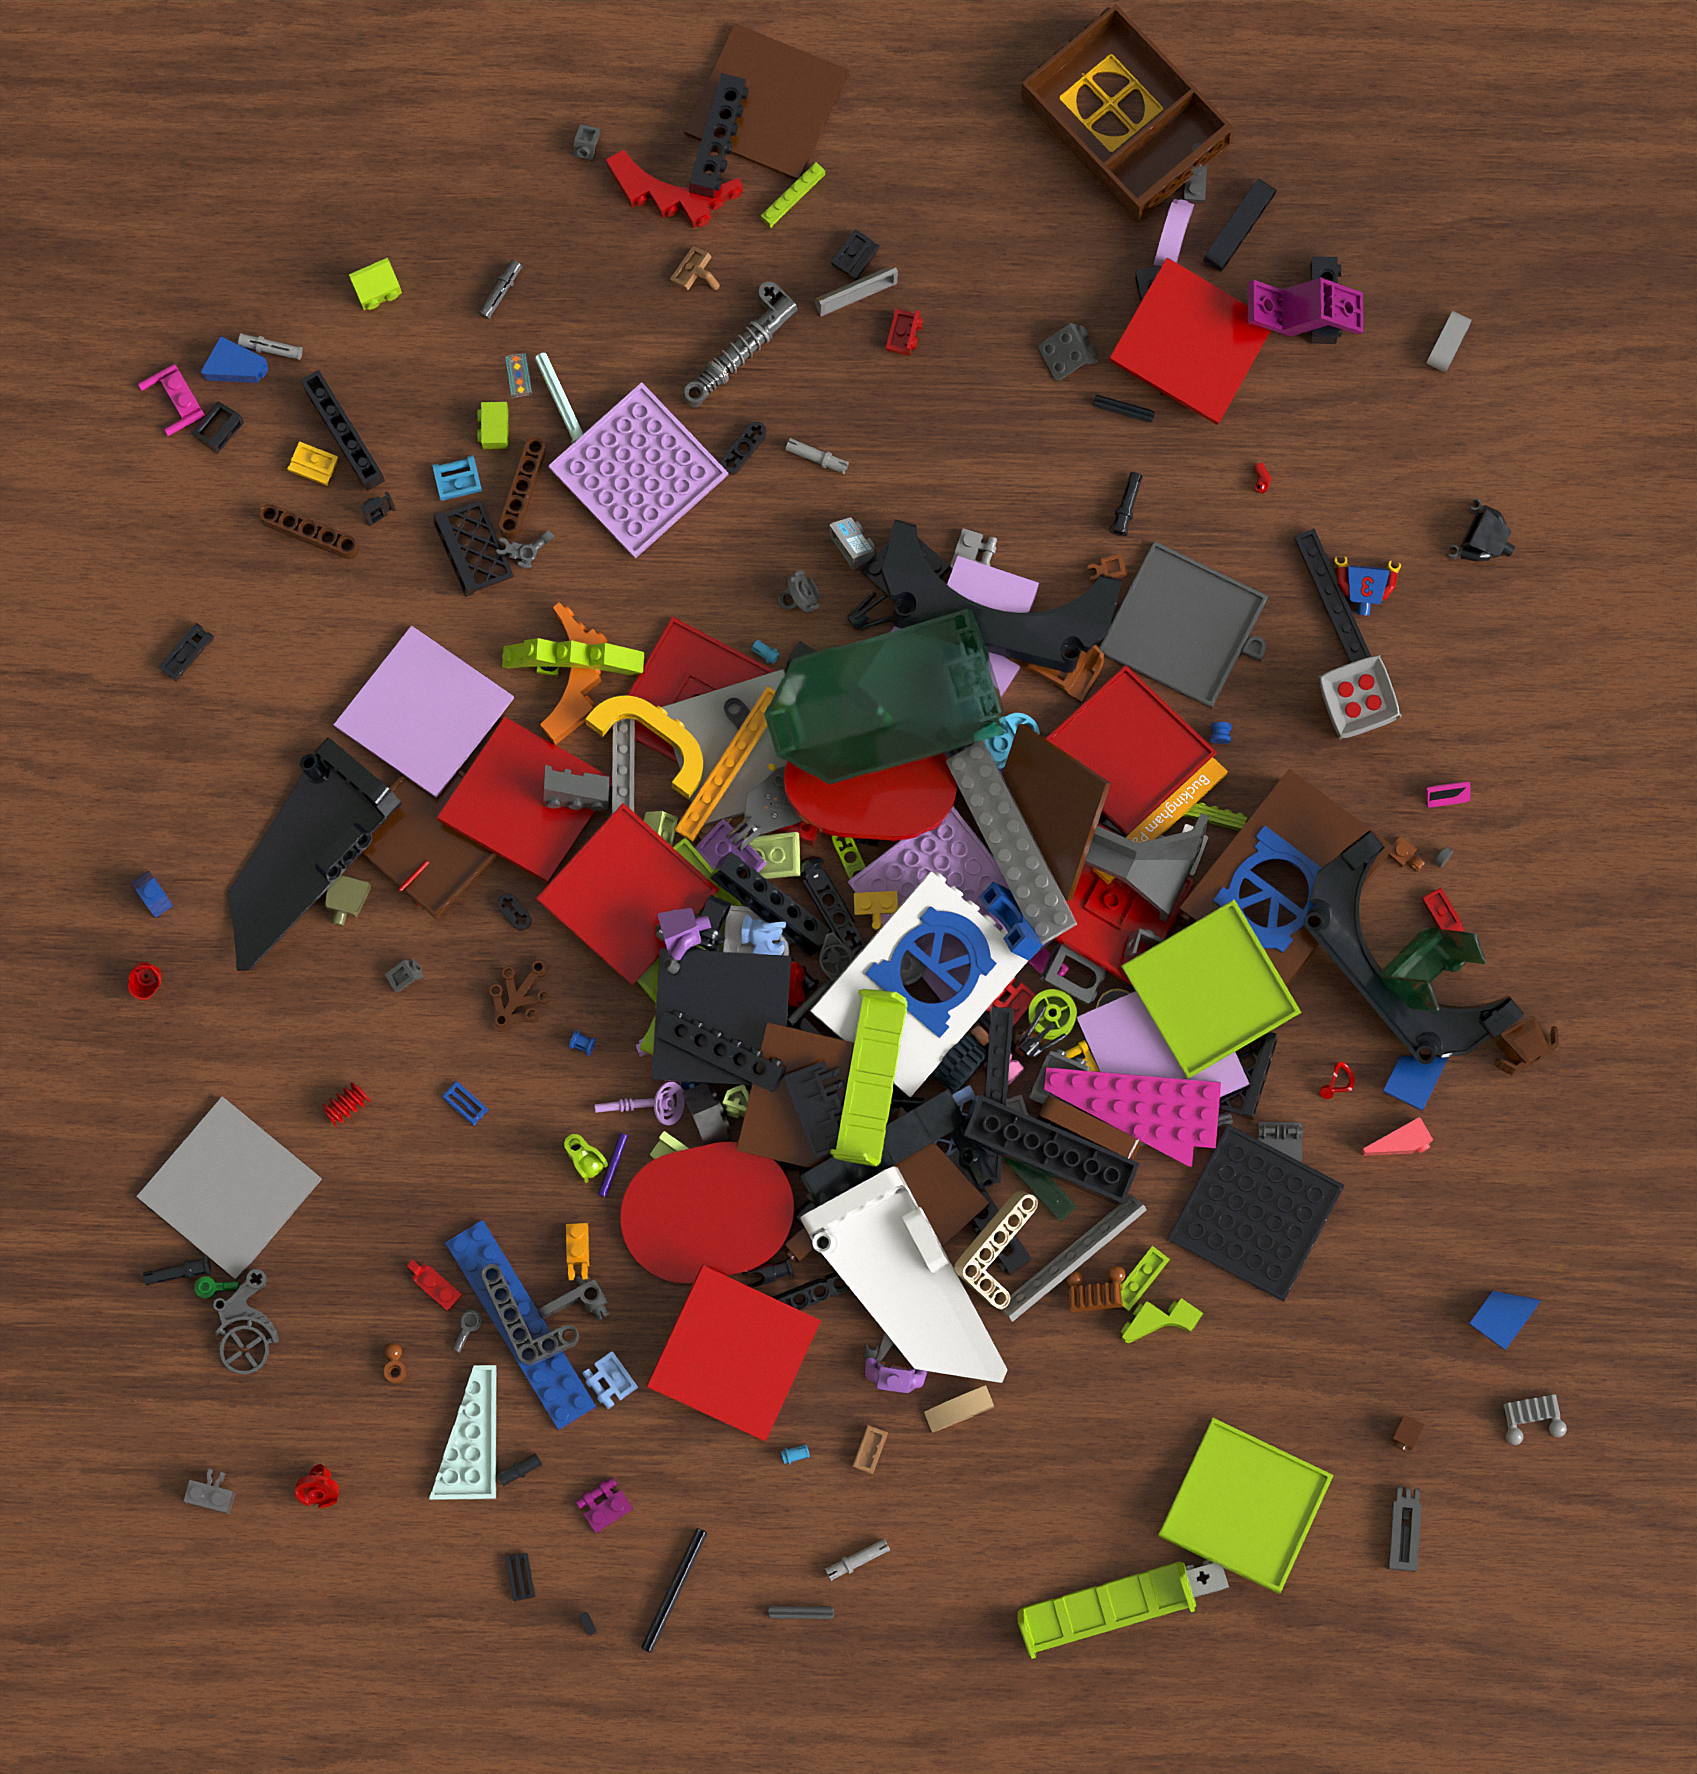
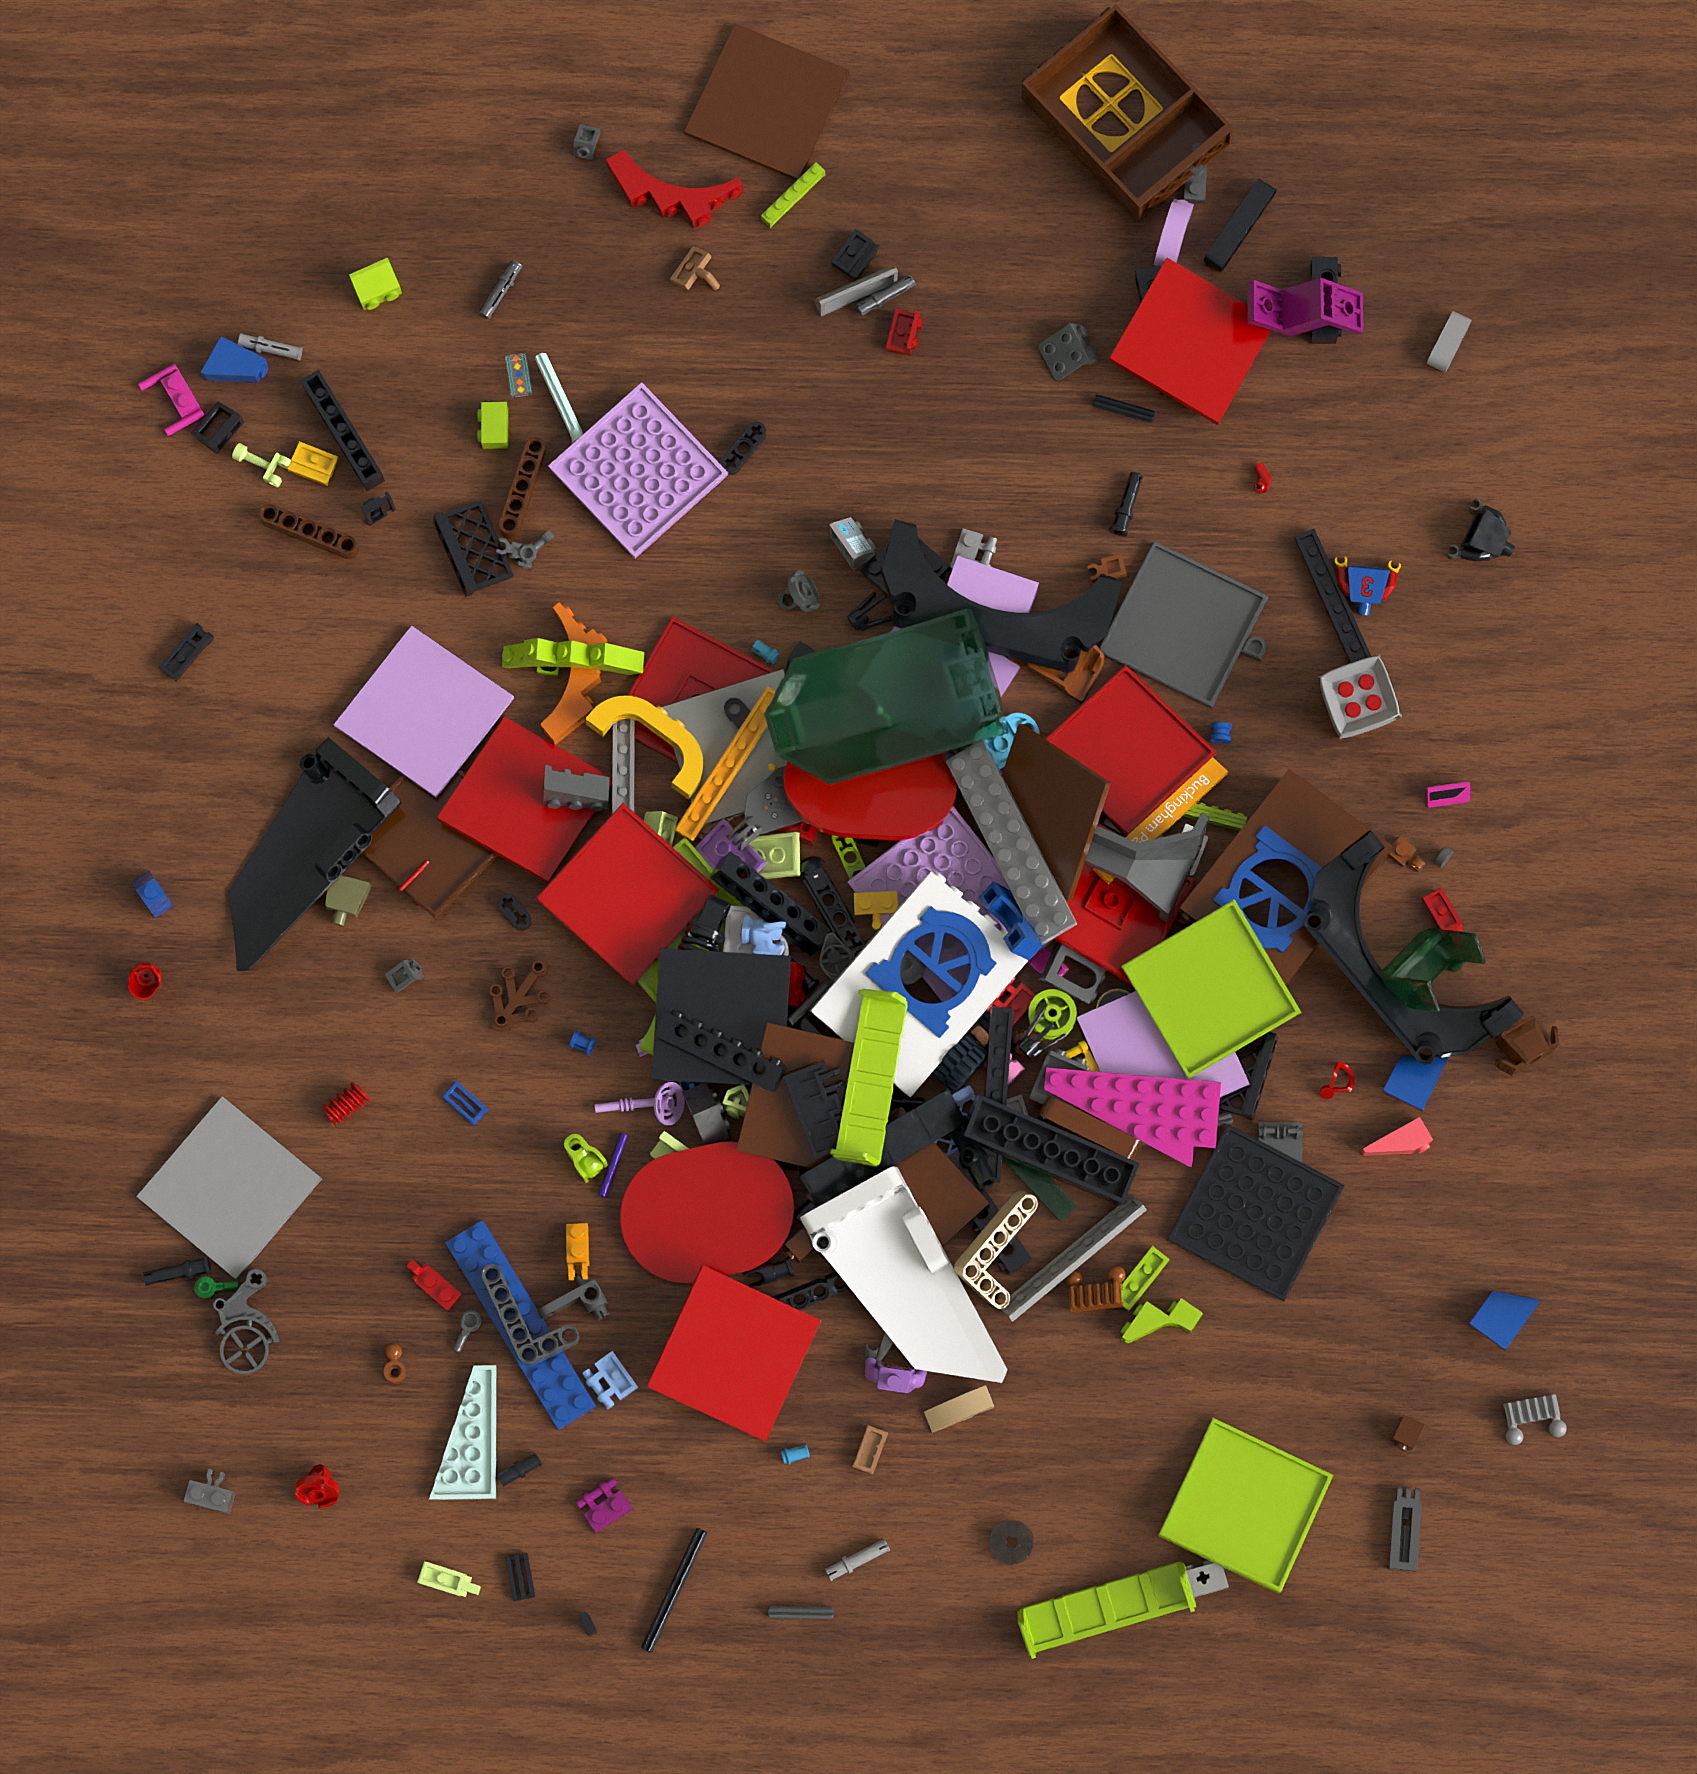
dark azure plate [432,455,482,501] -> none
medium lavender torso [655,908,711,974] -> none
dark grey piece [683,282,798,408] -> none
black brick [689,73,749,198] -> none
light grey pin [785,438,849,475] -> none
dark grey bracket [1124,929,1165,957] -> none
none -> yellowish green bar [232,443,291,488]
none -> yellowish green hinge [417,1561,481,1597]
none -> dark grey pin [855,274,916,316]
none -> clear smoke plate [989,1520,1034,1565]

